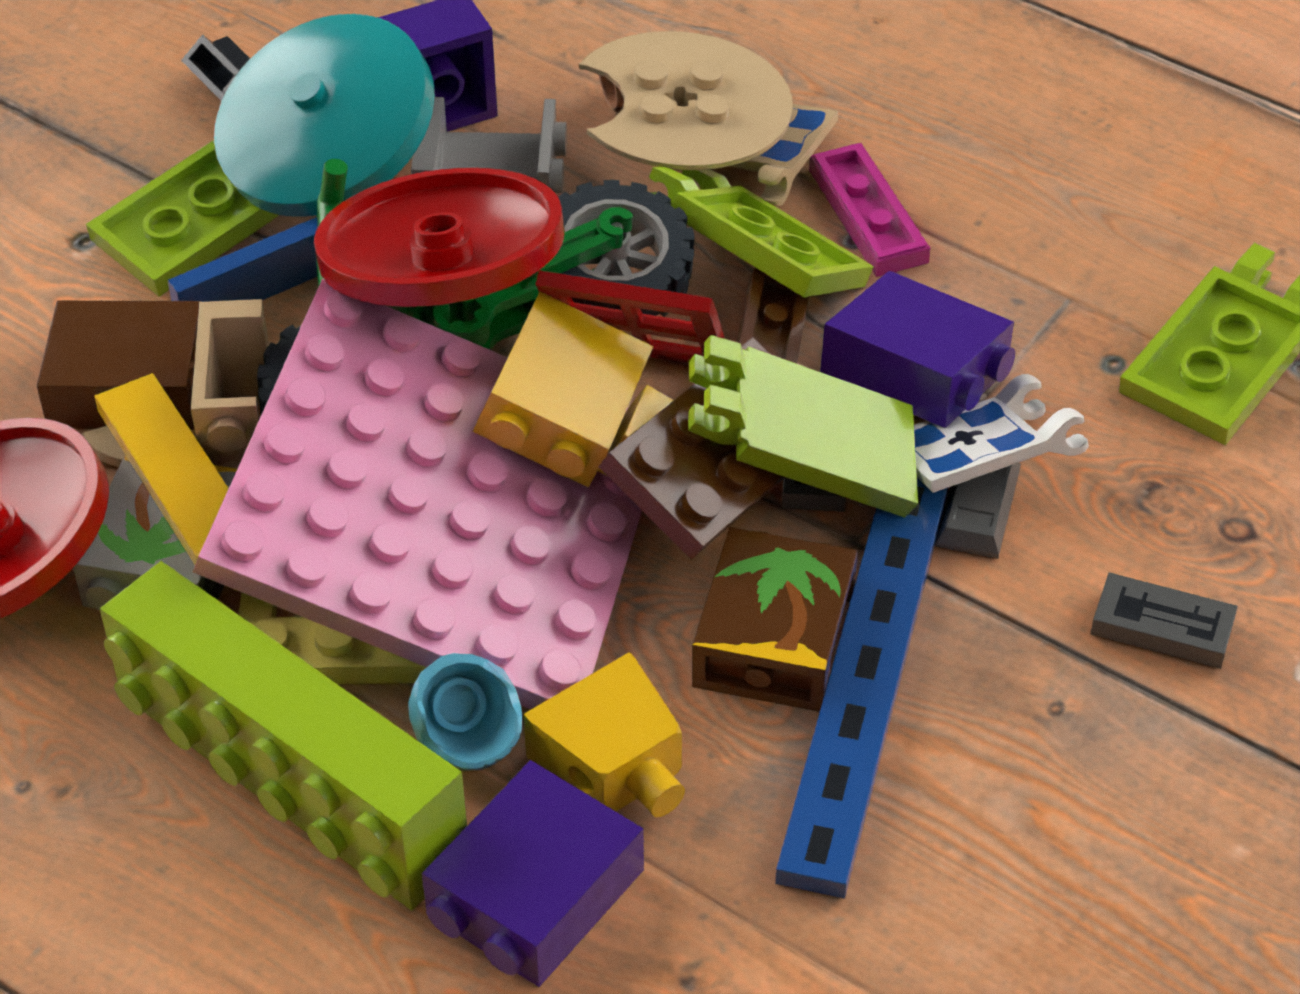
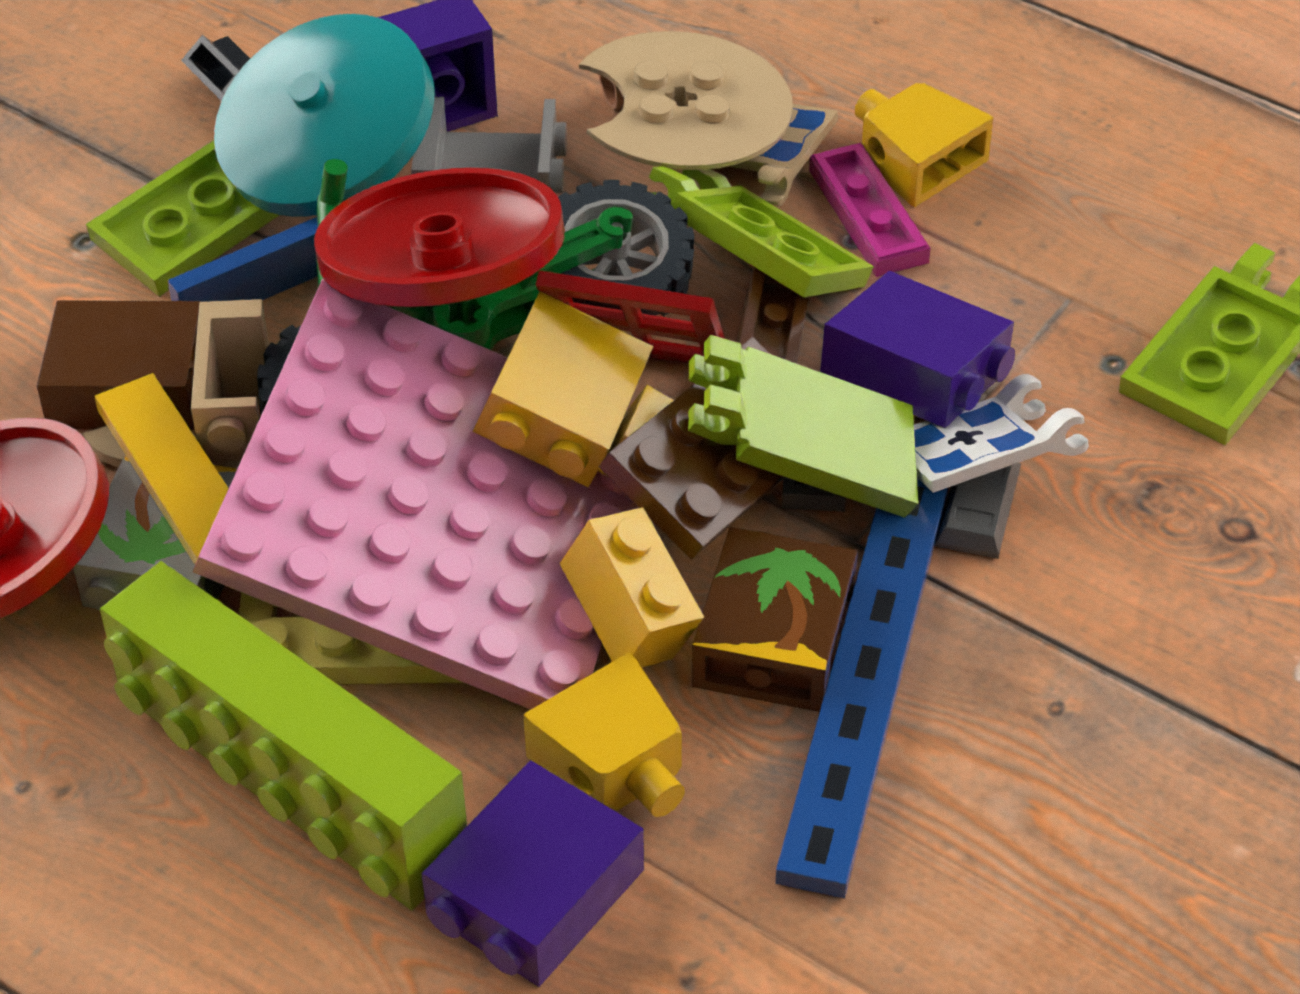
medium azure hair [408,653,522,771] -> none
dark grey tile [1091,572,1238,669] -> none
none -> yellow brick [560,507,704,667]
none -> yellow torso [854,83,994,208]

